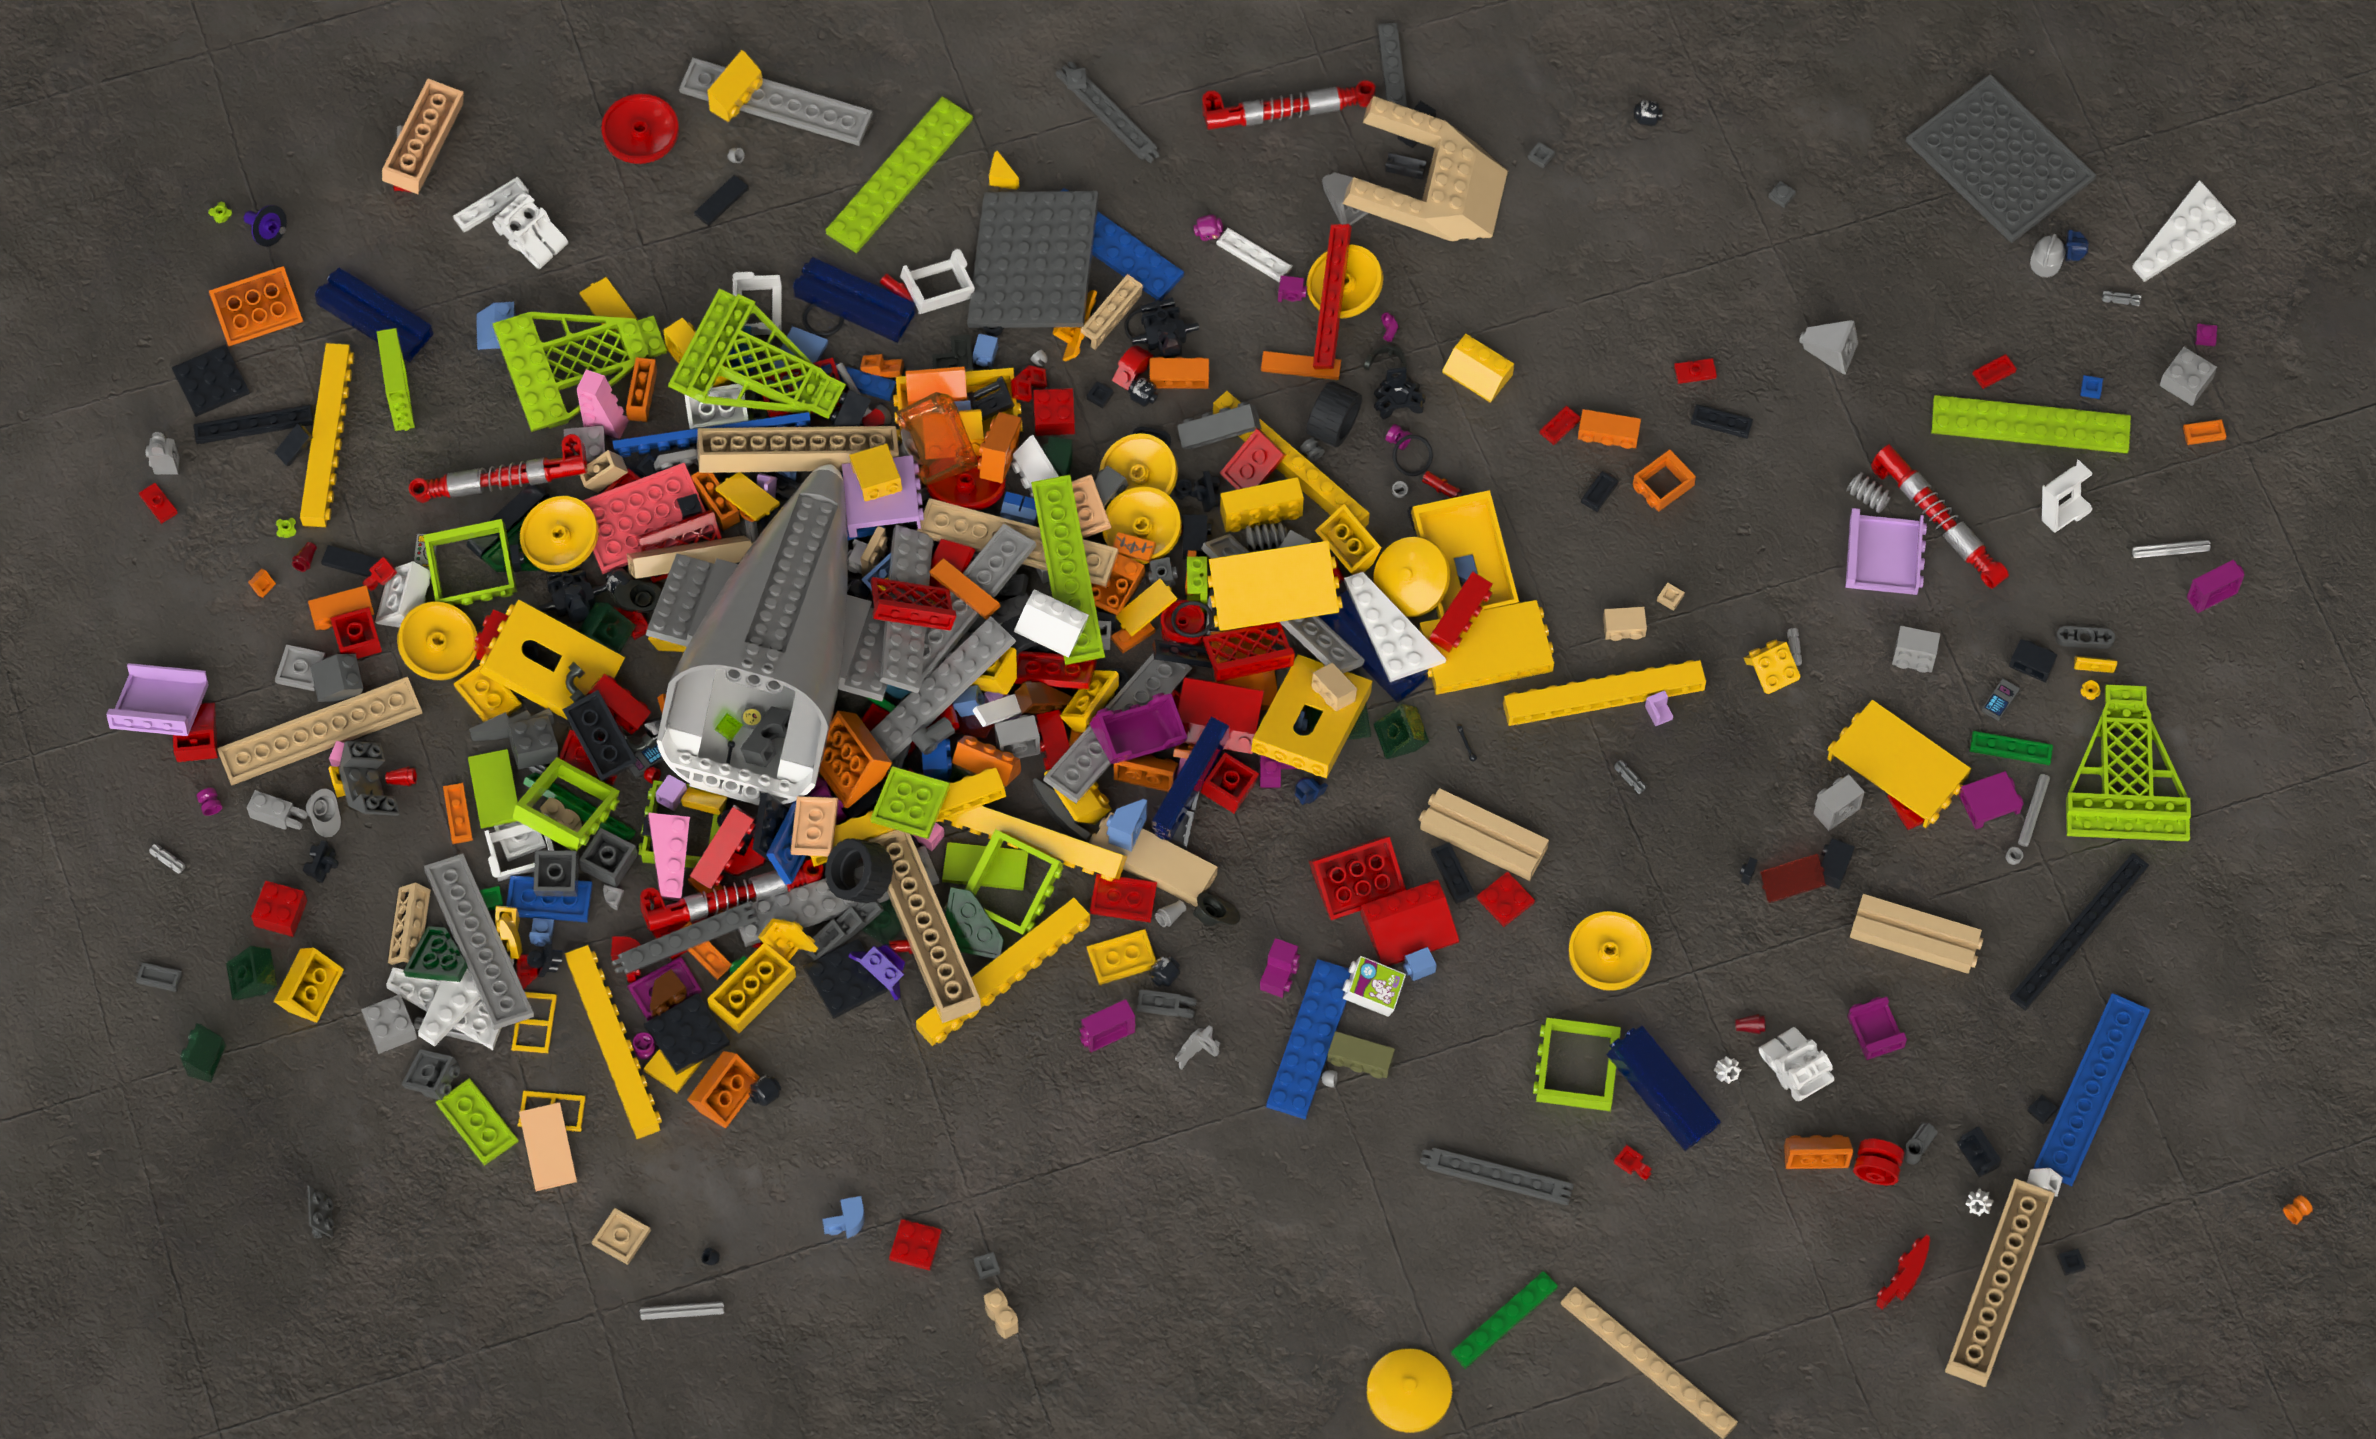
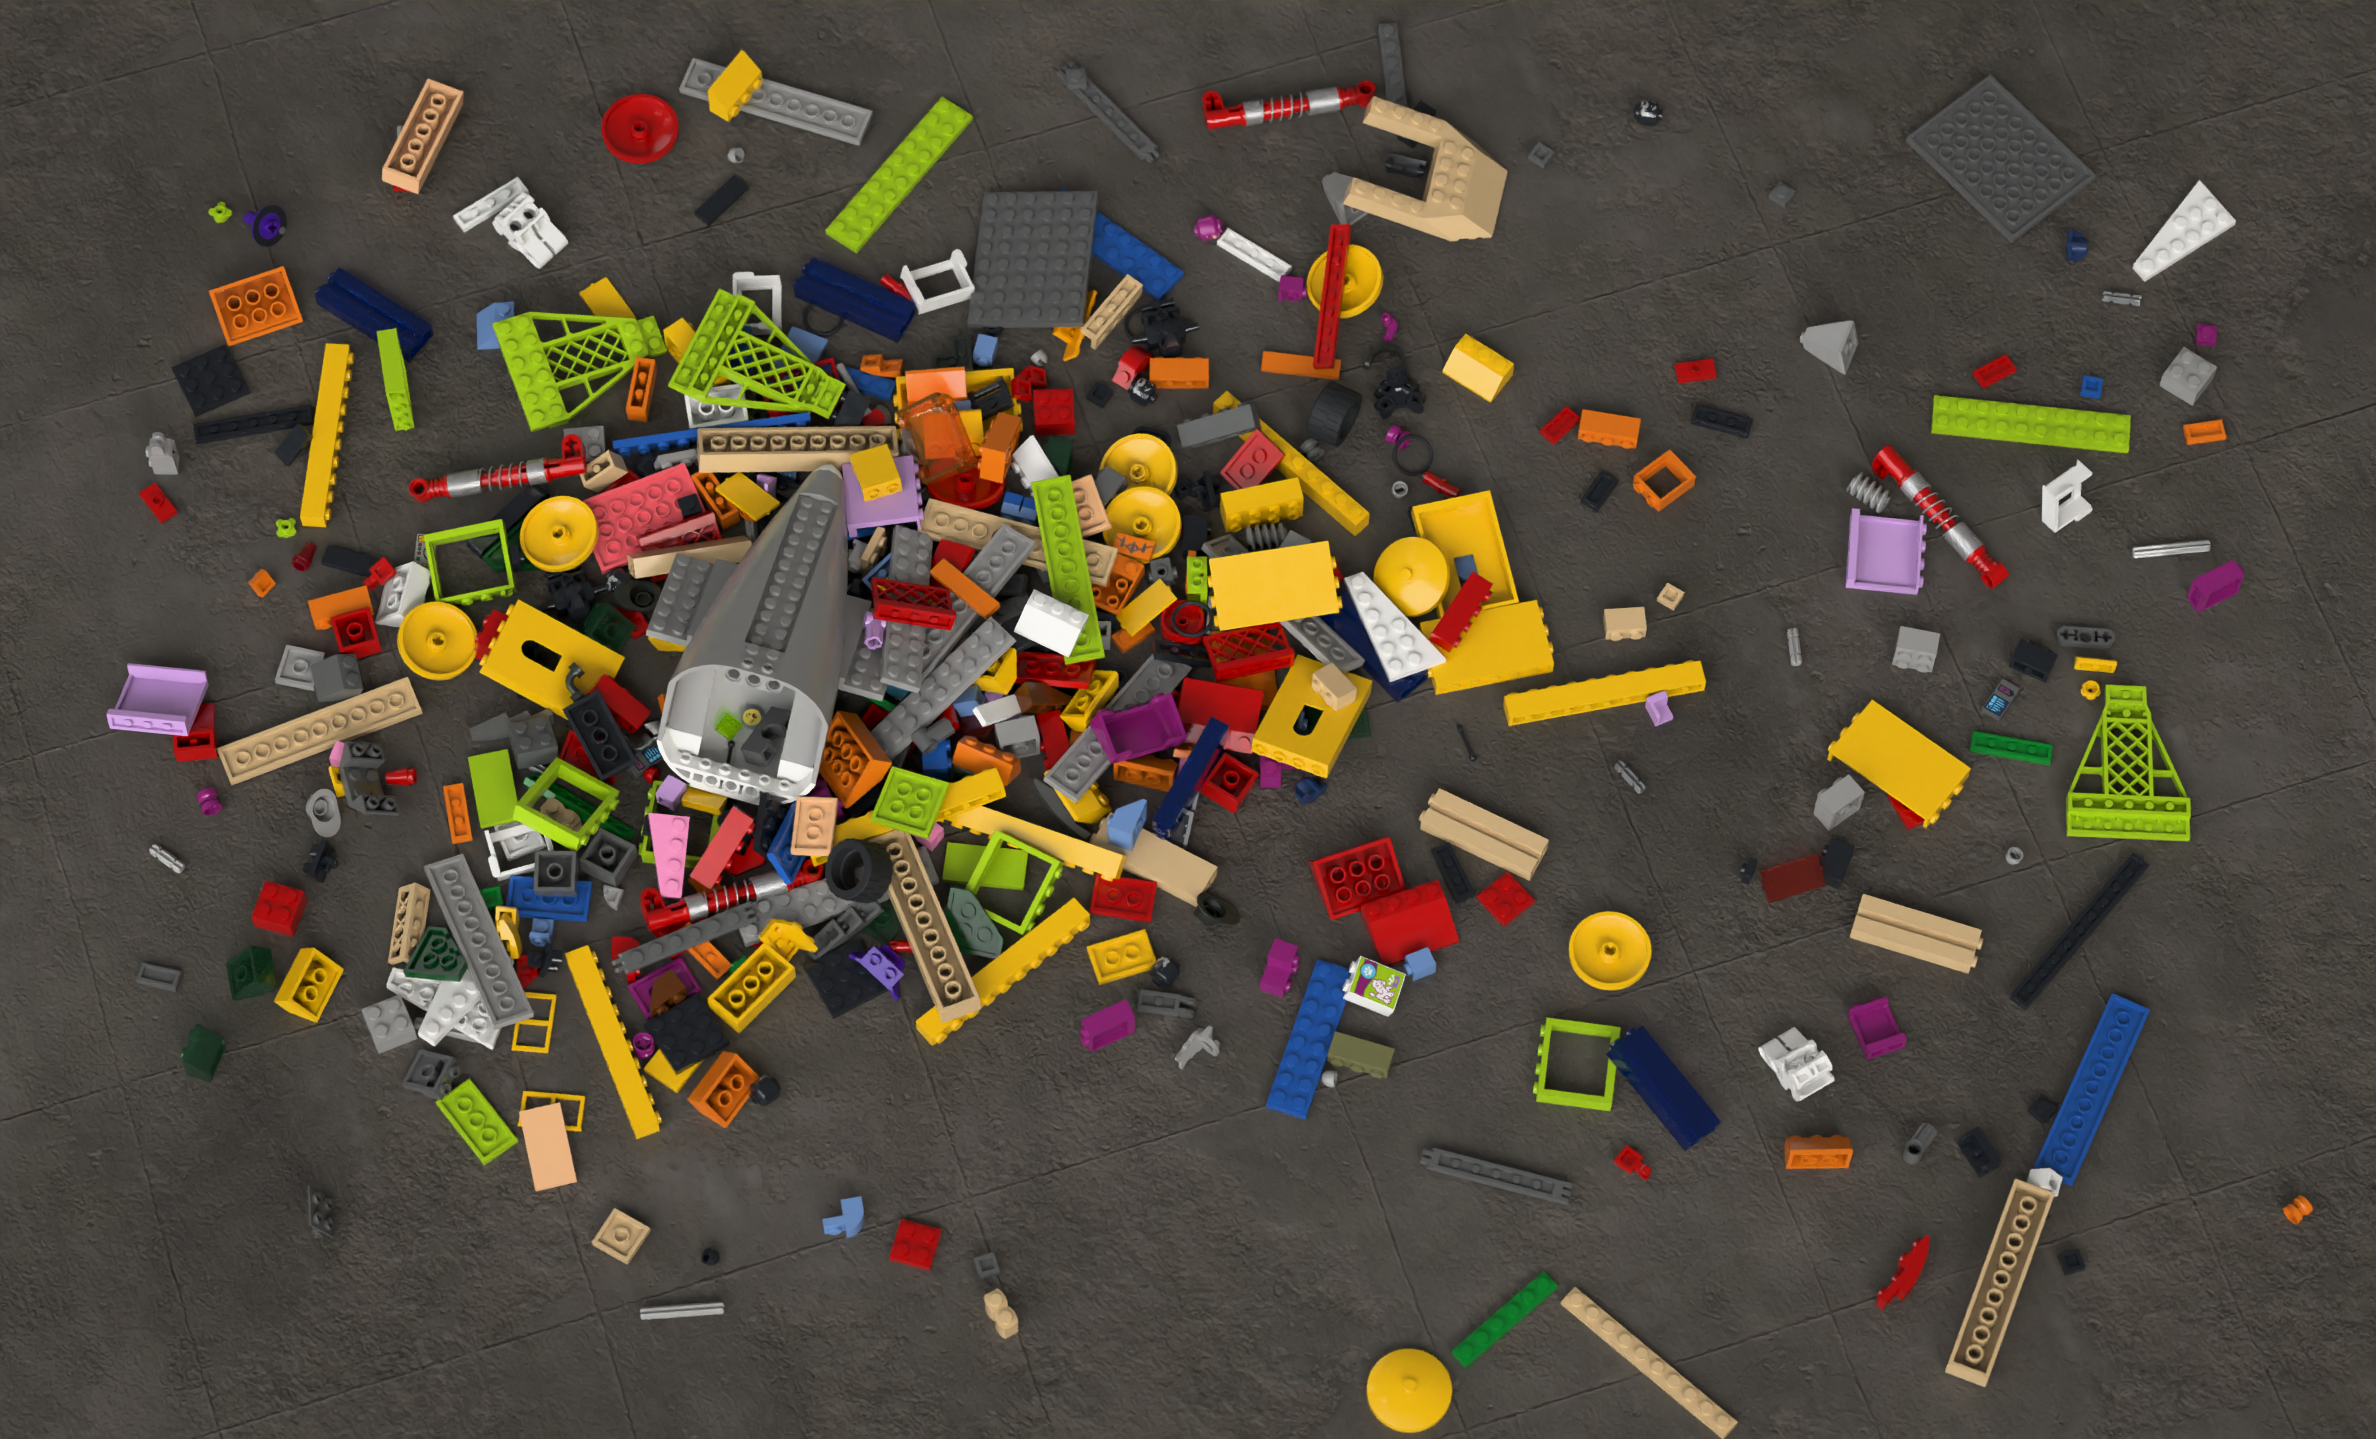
light grey hinge [247,790,308,830] -> none
yellow tile [453,665,522,722] -> none
bright pink wedge [577,370,629,439] -> none
yellow slope [989,151,1019,190] -> none
light grey cone [1155,900,1186,927] -> none
yellow slope [1315,504,1382,575] -> none
clear green slope [1373,704,1429,759] -> none
white gear [1714,1056,1741,1084] -> none
dark red cone [1735,1014,1766,1034] -> none
yellow bracket [1743,639,1800,694] -> none
red wheel [1853,1139,1905,1185] -> none
magenta panel [1959,771,2023,830] -> none
white gear [1966,1188,1993,1216] -> none
light grey axle [2018,774,2050,847] -> none
light grey piece [2030,234,2066,277] -> none
none -> lavender piece [863,611,887,650]

